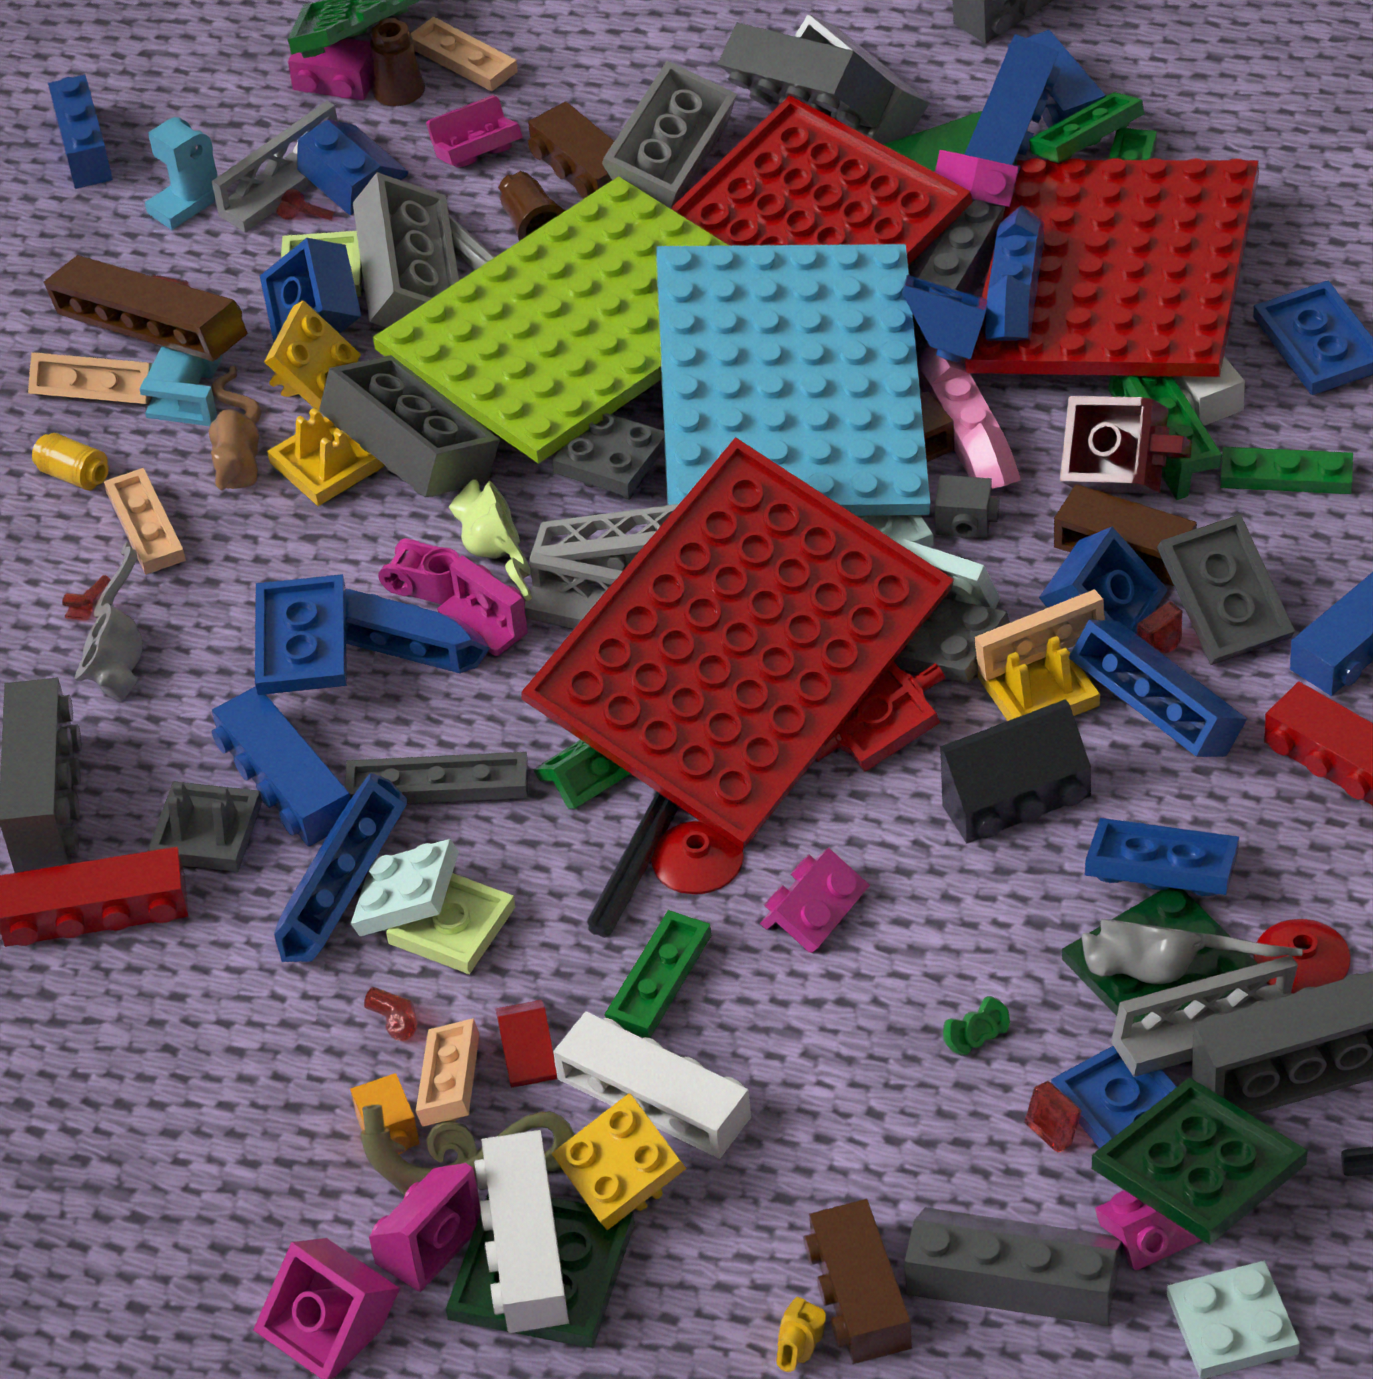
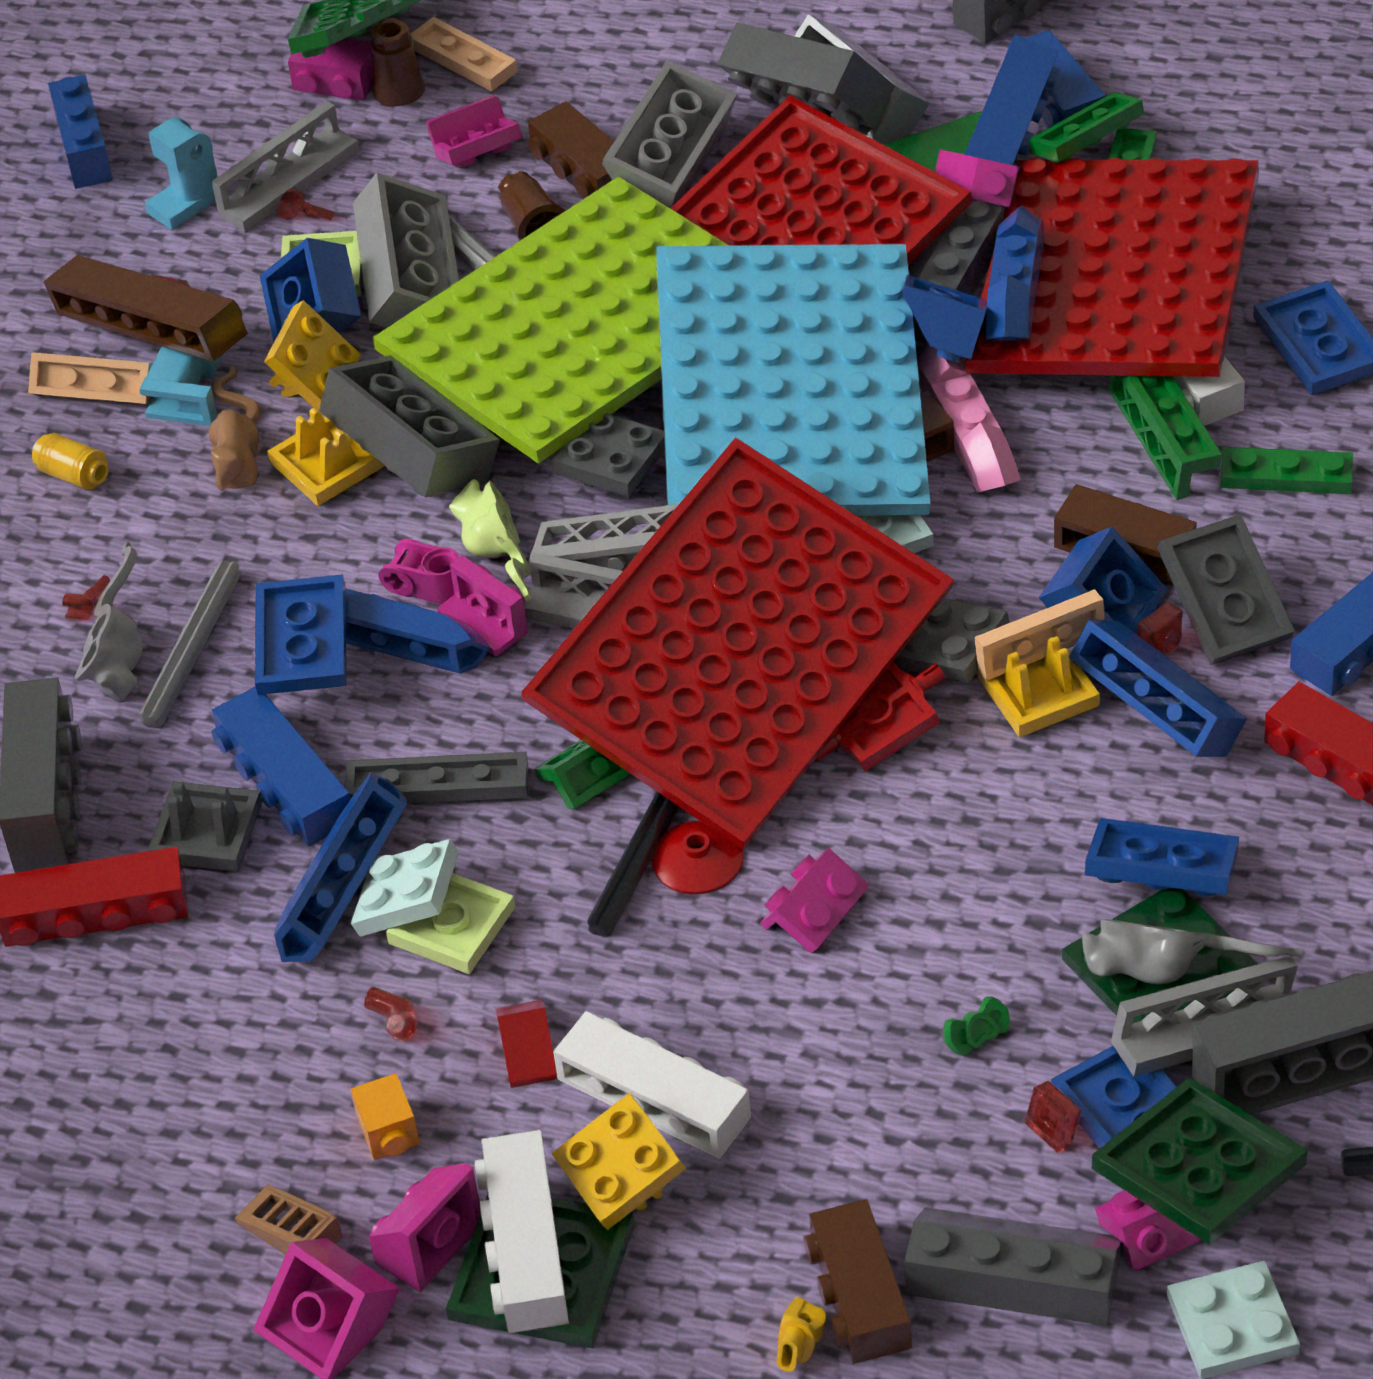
light nougat plate [104,468,186,575] -> none
blue slope [297,119,408,215] -> none
olive plant [360,1105,575,1196] -> none
light nougat plate [416,1018,480,1127] -> none
green plate [605,910,712,1038] -> none
light aqua plate [900,539,1000,609] -> none
dark grey brick [935,475,1000,539] -> none
black slope [940,699,1091,844] -> none
dark red hinge [1060,396,1192,494] -> none
red dish [1254,919,1350,994] -> none
none -> light grey axle [139,560,241,728]
none -> medium nougat slope [235,1184,343,1255]

